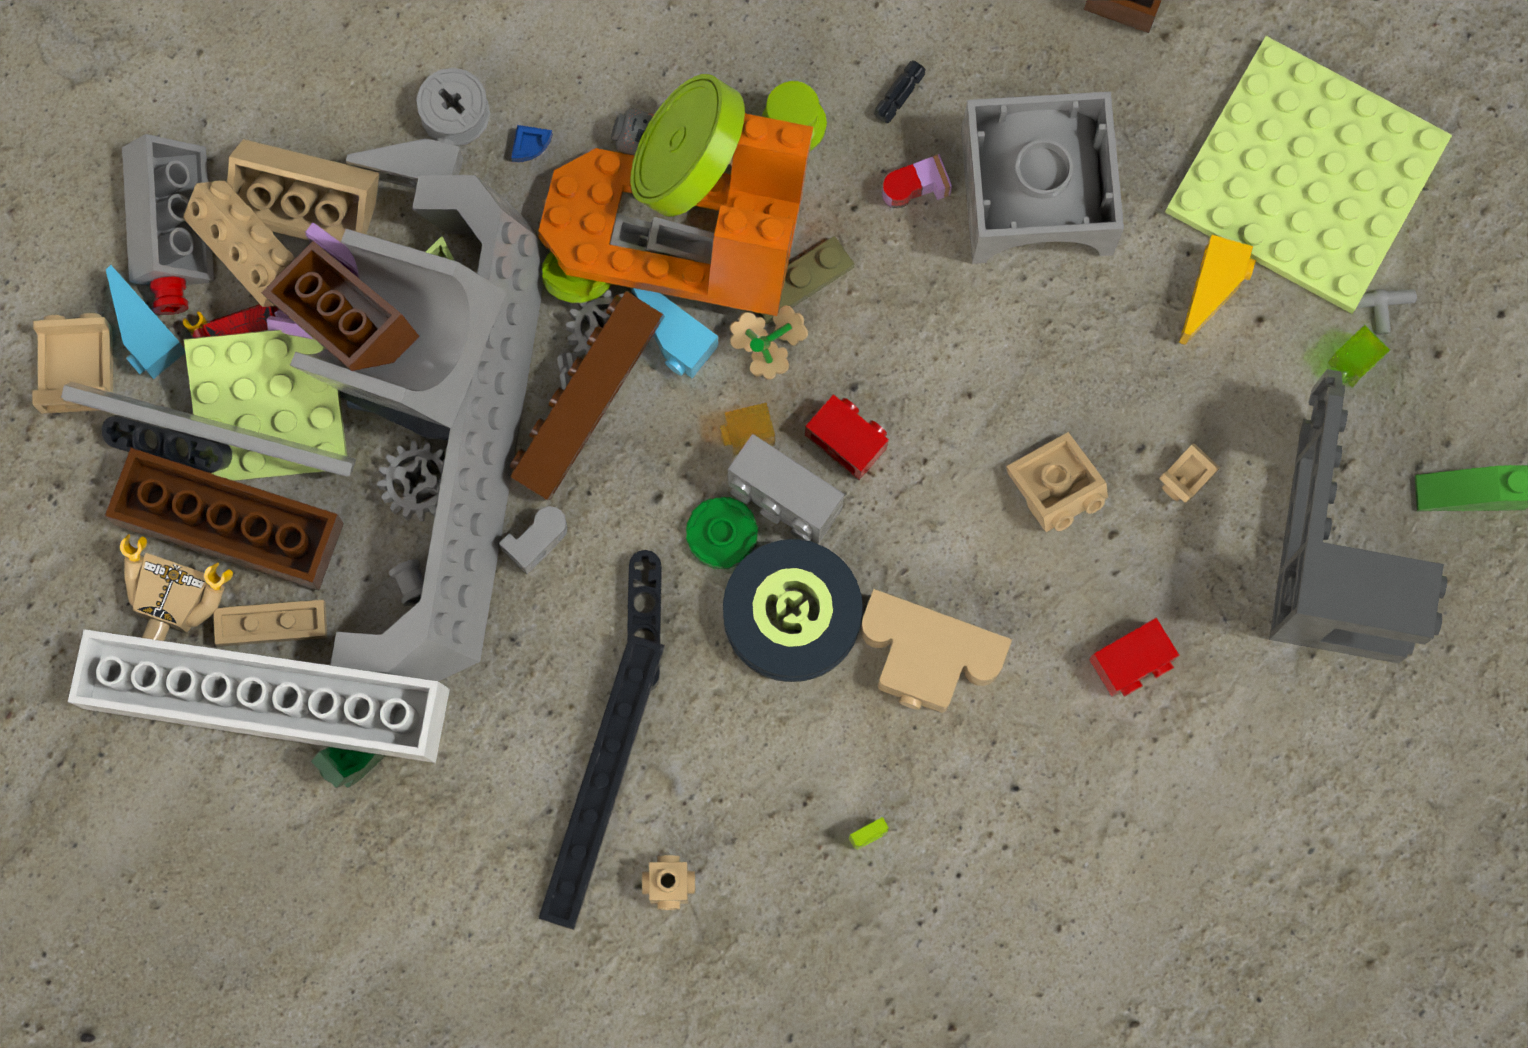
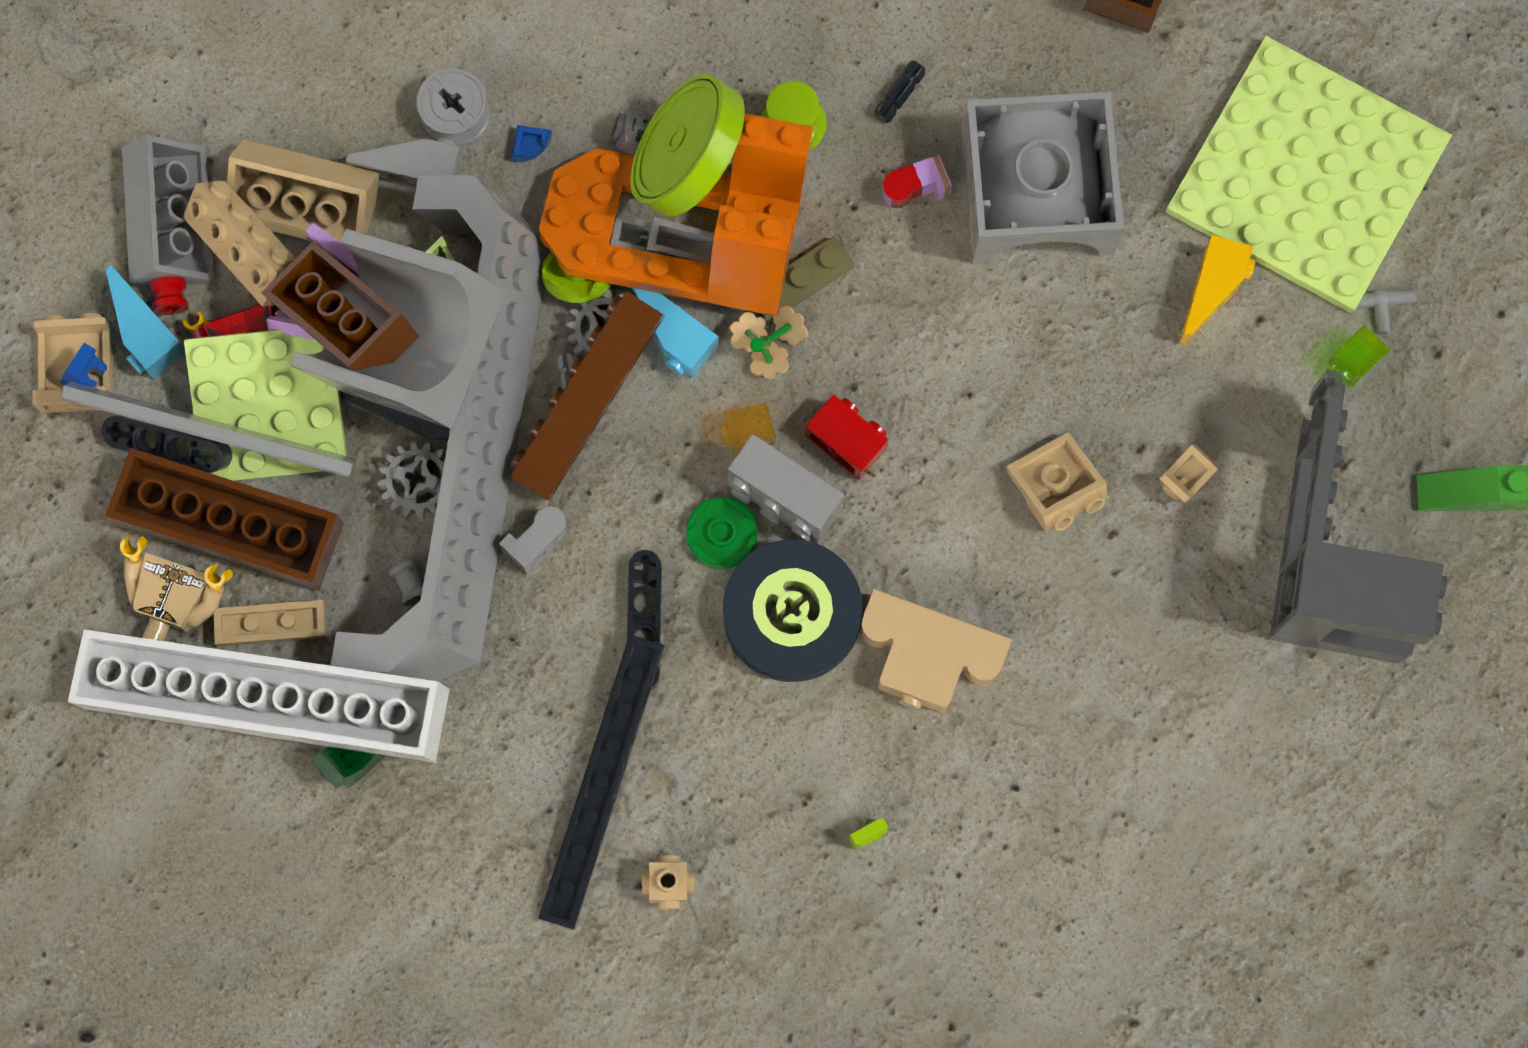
red brick [1089,617,1179,697] -> none
none -> blue tile [59,343,107,387]

